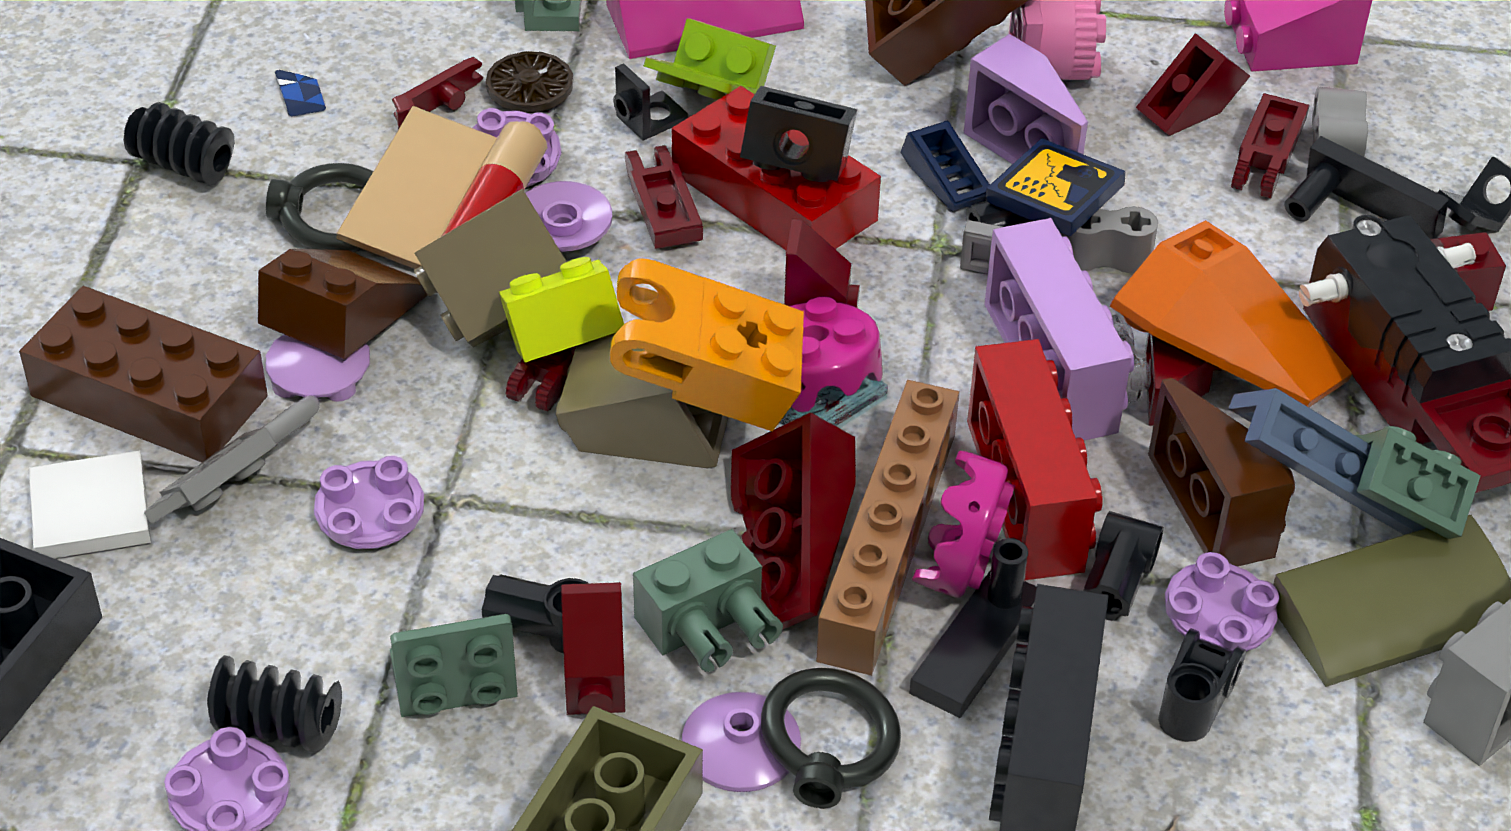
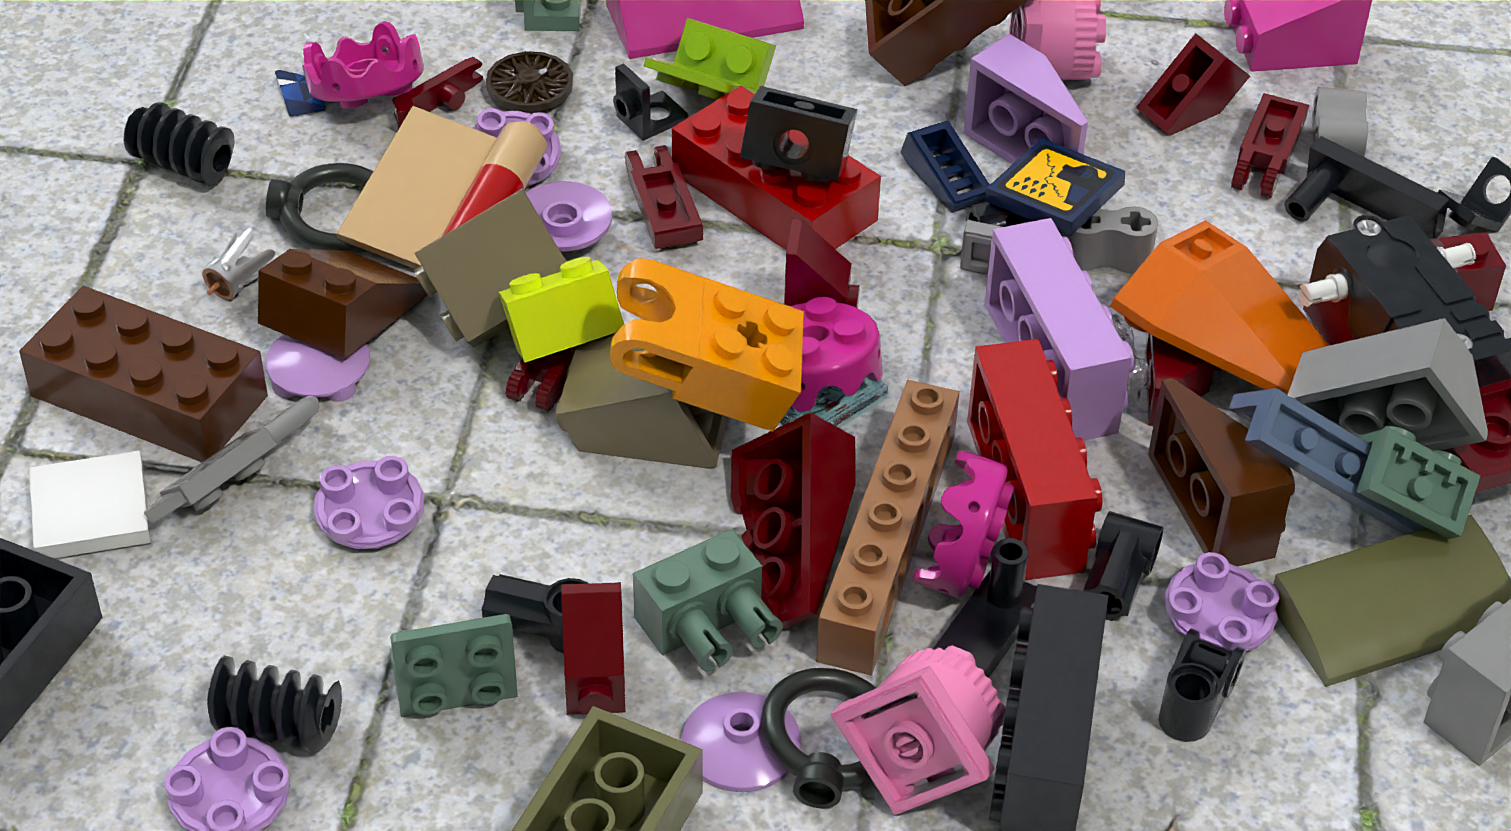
none -> flat silver piece [202,229,275,300]
none -> dark pink plate [302,21,424,109]
none -> bright pink piece [830,646,1005,815]
none -> light grey slope [1288,318,1488,450]

